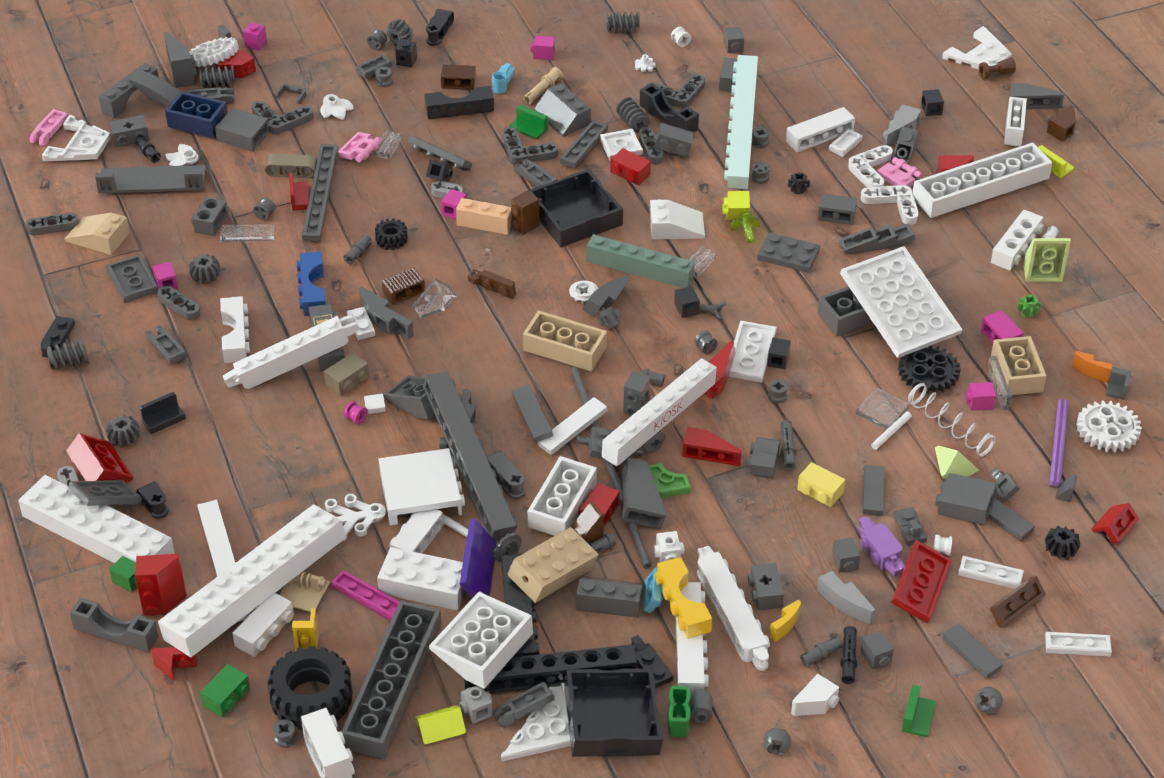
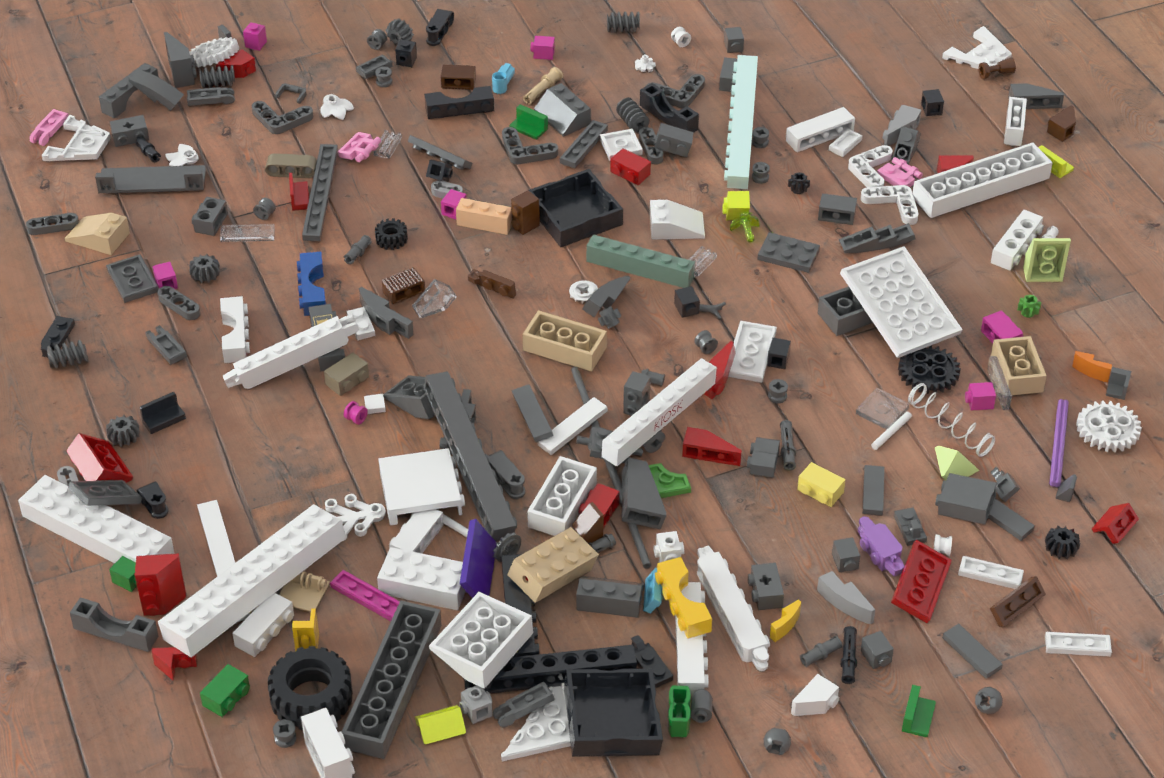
dark blue brick [165,91,228,138] -> none
dark grey brick [215,108,270,152] -> none
dark grey hinge [514,159,558,187] -> none

